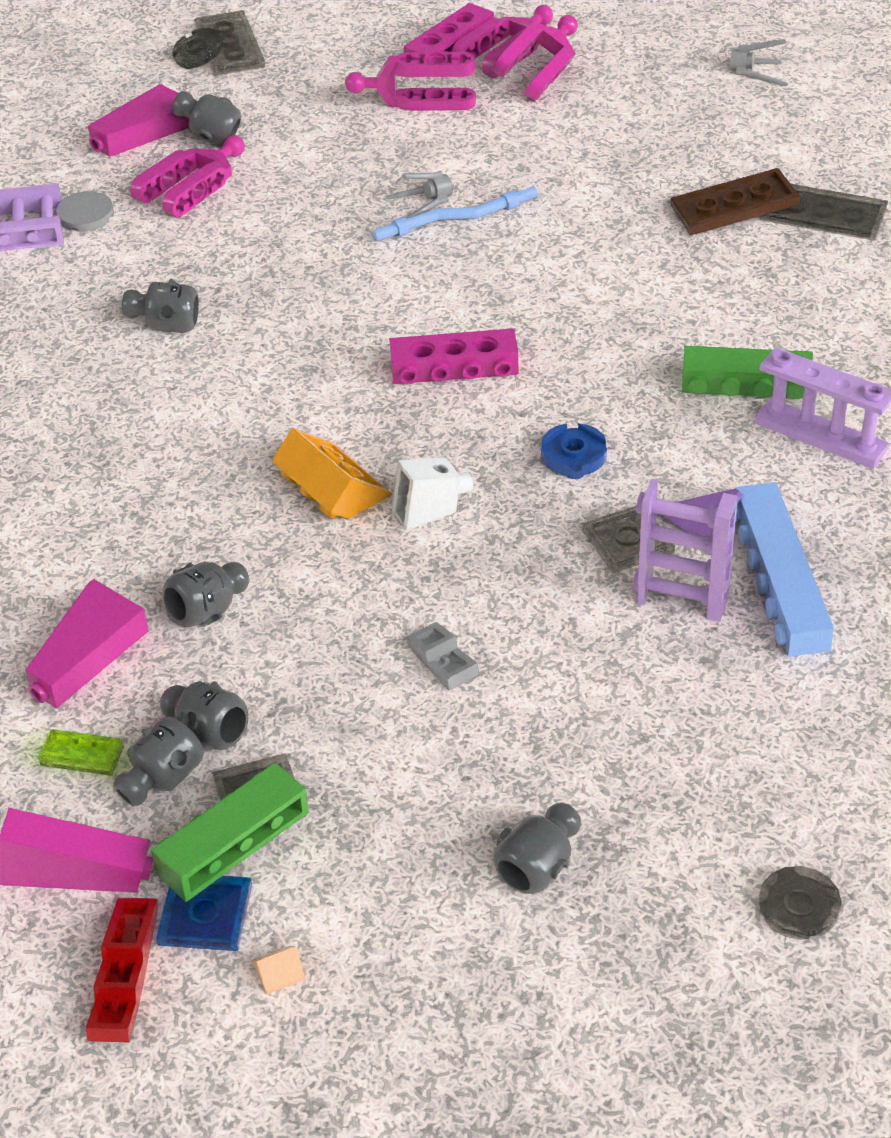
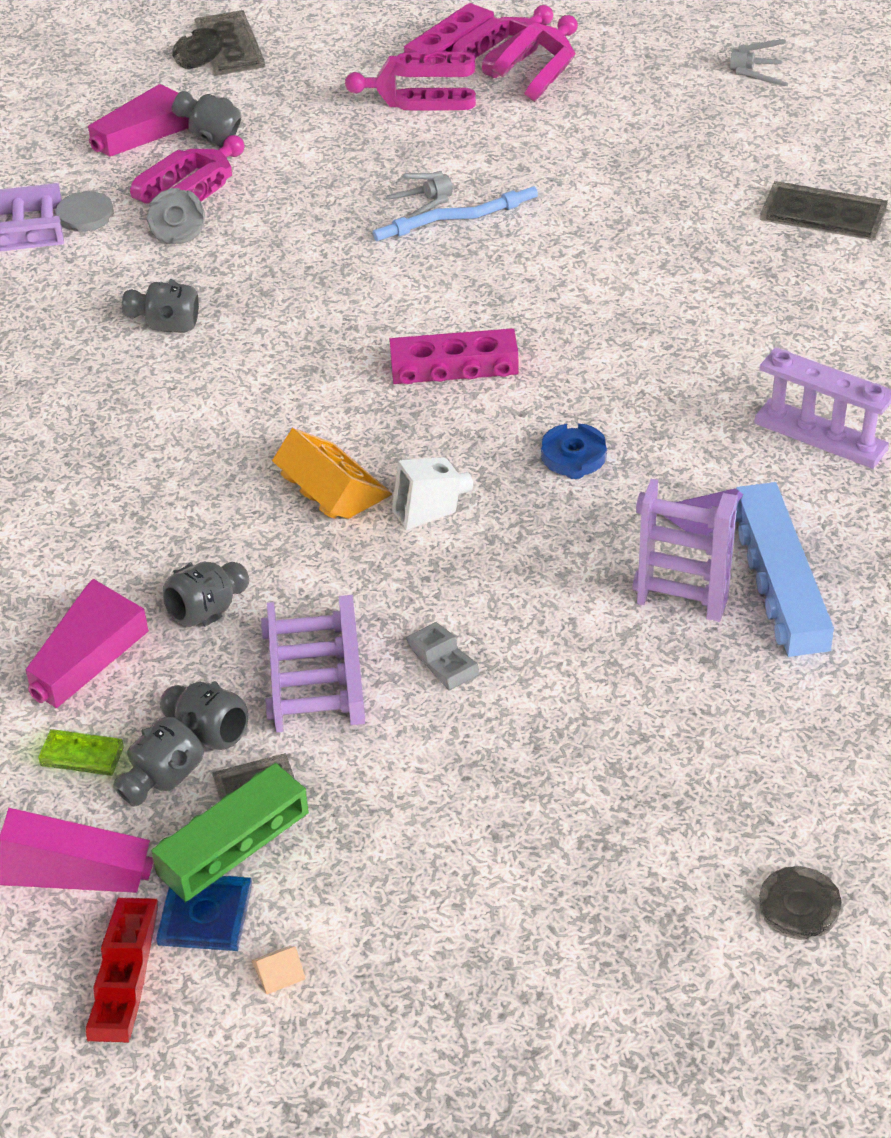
dark grey piece [493,802,581,894] -> none
clear smoke tile [582,506,675,574] -> none
reddish brown tile [670,168,800,235] -> none
bright green brick [682,345,813,399] -> none
none -> light grey tile [147,188,205,244]
none -> lavender fence [261,595,365,733]

